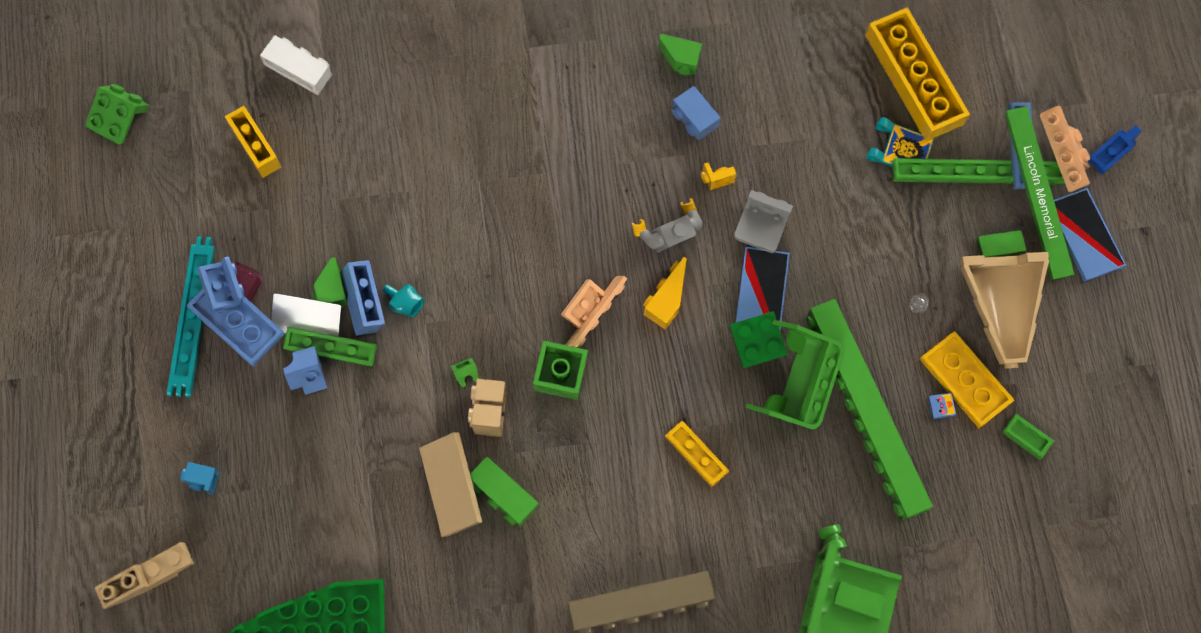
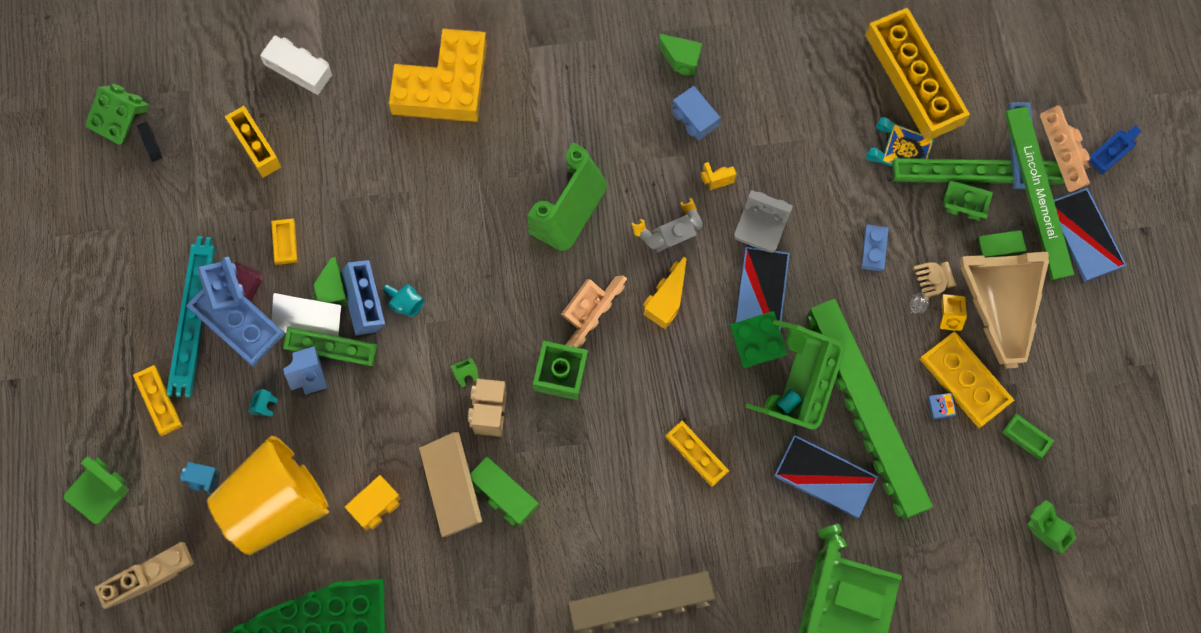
none -> bright green bracket [64,456,130,525]
none -> yellow tile [133,365,183,437]
none -> black beam [137,121,163,162]
none -> yellow cone [207,436,329,555]
none -> teal tile [248,389,278,417]
none -> yellow tile [271,218,298,265]
none -> yellow brick [345,475,401,531]
none -> yellow piece [389,29,487,122]
none -> bright green windscreen [527,142,607,251]
none -> tile [774,435,878,519]
none -> teal hinge [776,389,802,415]
none -> medium blue plate [861,225,888,272]
none -> tan piece [913,262,956,299]
none -> yellow bracket [940,294,967,331]
none -> bright green bracket [942,180,993,221]
none -> bright green brick [1027,500,1076,555]

